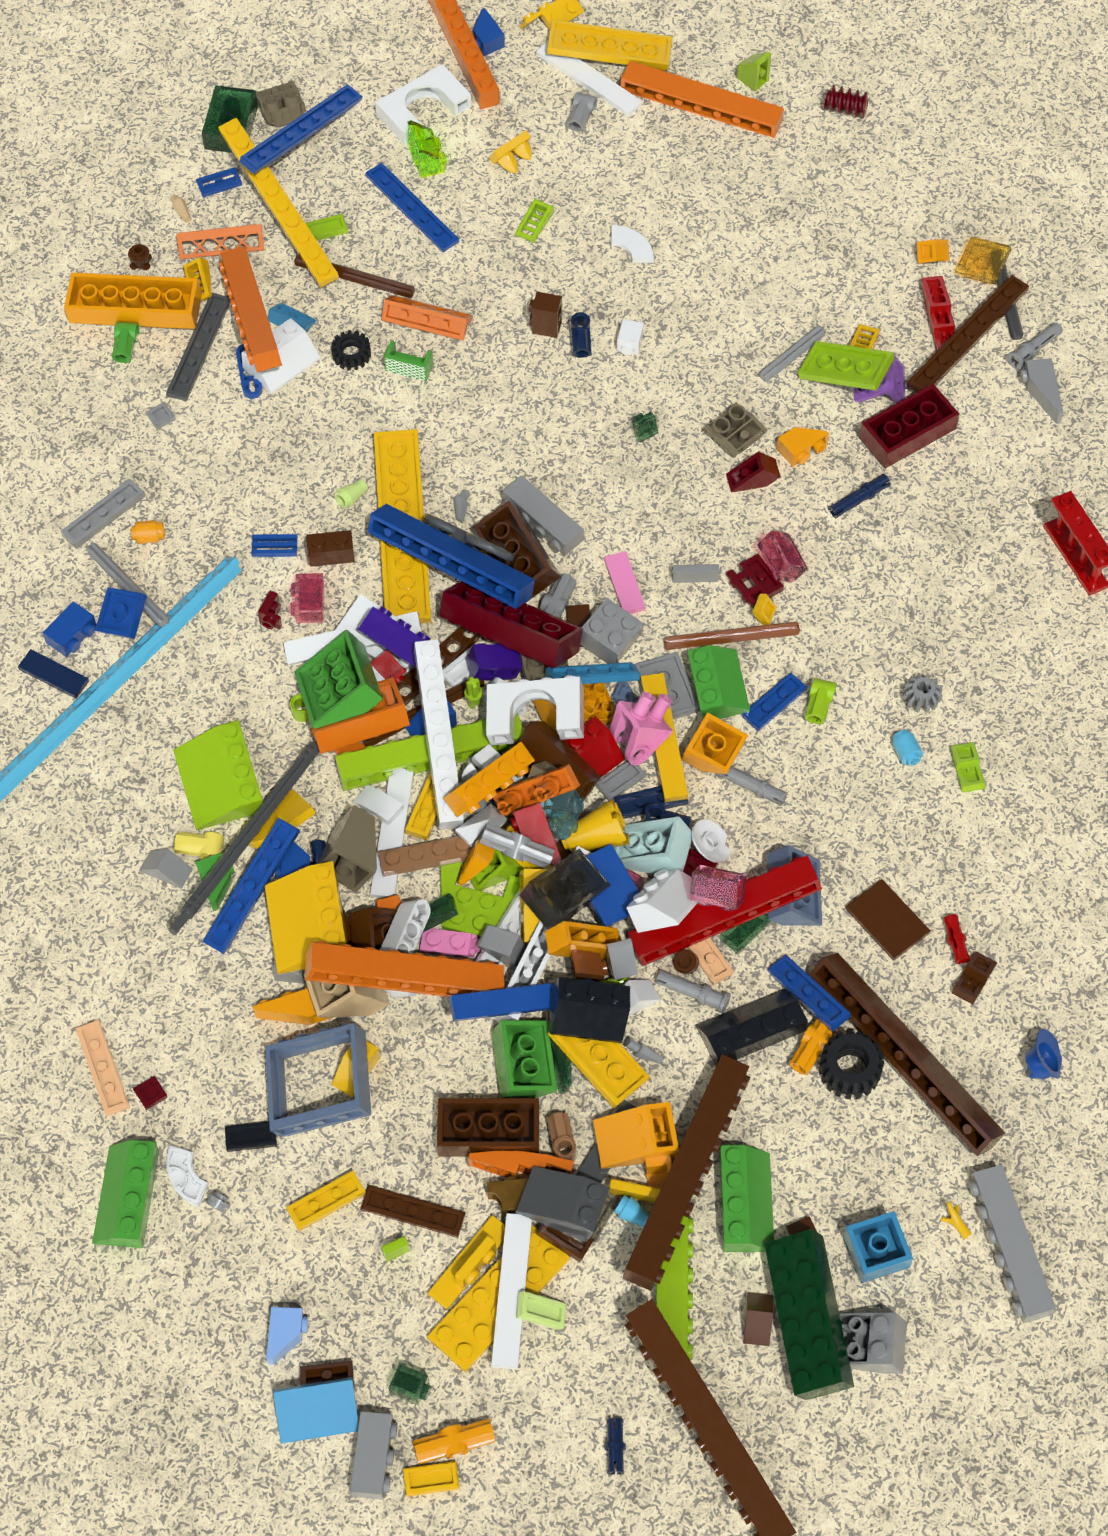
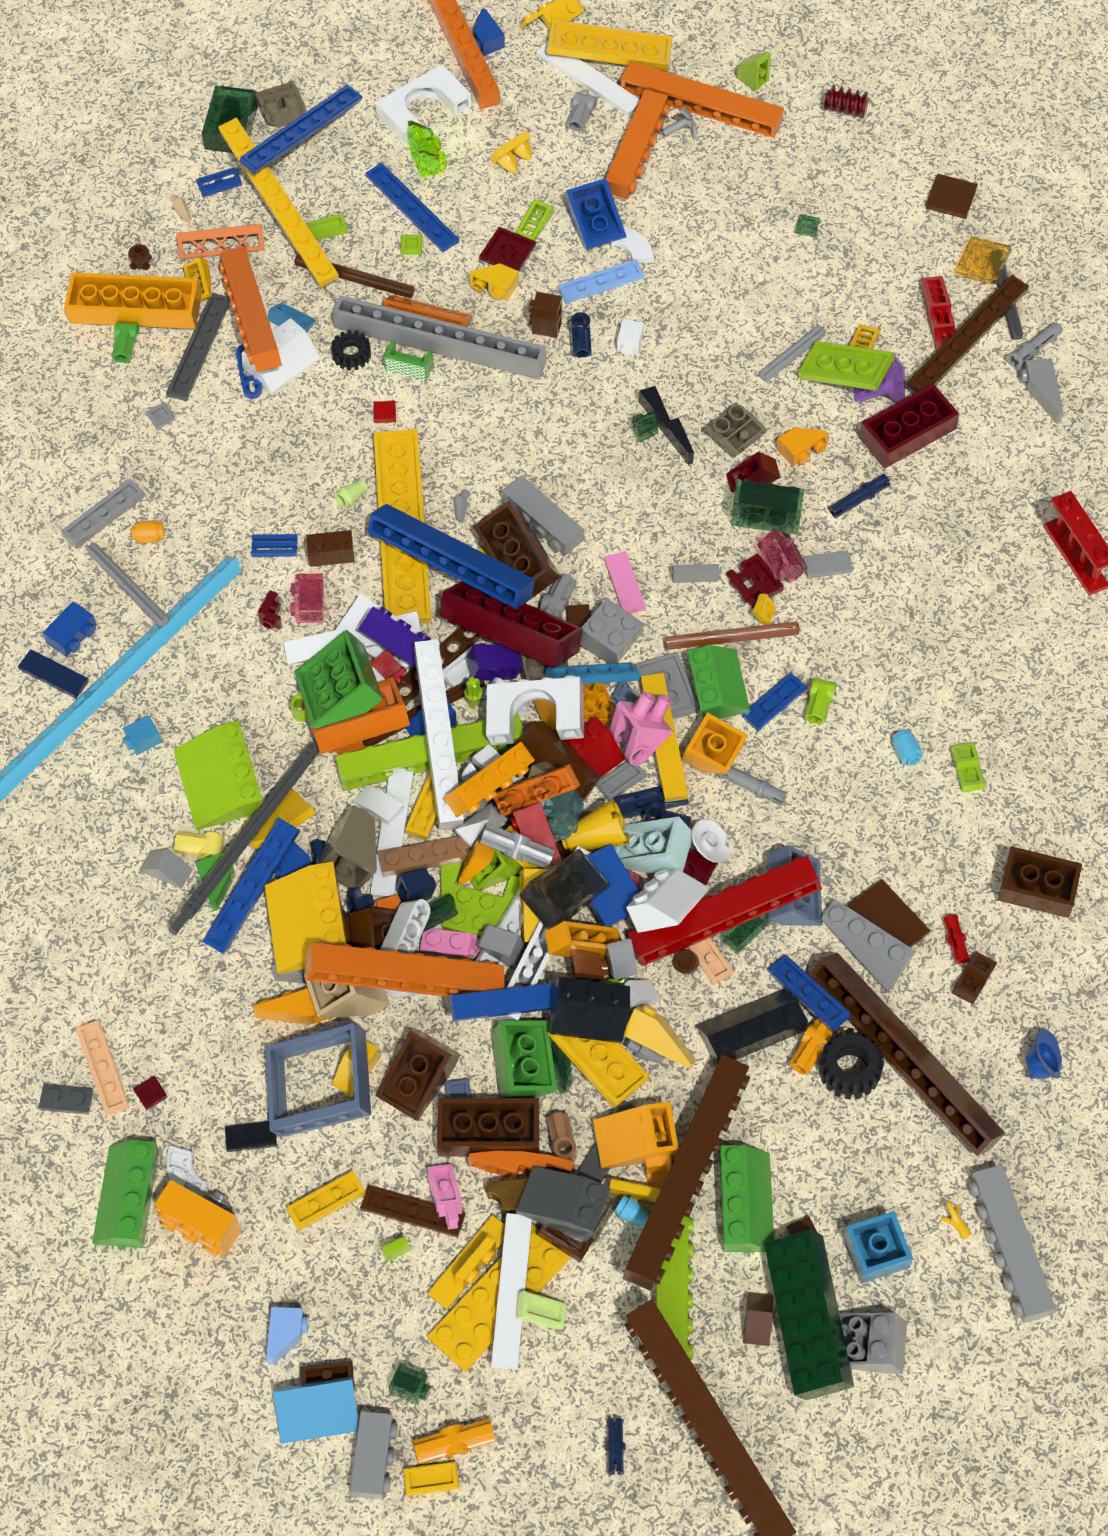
blue tile [95,587,147,639] -> none
dark grey bar [424,514,515,562] -> none
light grey pin [656,969,731,1014] -> none
clear pink brick [690,865,747,911] -> none
light grey gear [903,673,943,713] -> none
light orange panel [917,239,950,263] -> none
none -> dark grey plate [39,1084,93,1115]
none -> dark azure brick [123,715,162,755]
none -> light orange brick [154,1179,241,1257]
none -> light grey brick [333,295,546,379]
none -> dark blue tile [345,888,375,917]
none -> red tile [373,400,396,423]
none -> reddish brown slope [376,1030,461,1121]
none -> dark blue brick [395,868,436,903]
none -> lime tile [401,235,423,255]
none -> bright pink hinge [426,1164,462,1230]
none -> sand blue tile [444,1078,472,1098]
none -> yellow slope [469,264,519,302]
none -> dark red tile [479,227,536,271]
none -> light blue tile [558,259,644,304]
none -> blue slope [564,178,627,250]
none -> orange brick [606,89,670,199]
none -> yellow slope [624,1004,696,1068]
none -> black slope [638,386,694,465]
none -> light grey plant [662,107,697,140]
none -> clear green brick [731,480,804,535]
none -> clear green tile [795,214,820,237]
none -> light grey tile [803,550,852,579]
none -> light grey wing [821,899,916,992]
none -> reddish brown tile [926,173,978,219]
none -> reddish brown brick [997,846,1082,918]

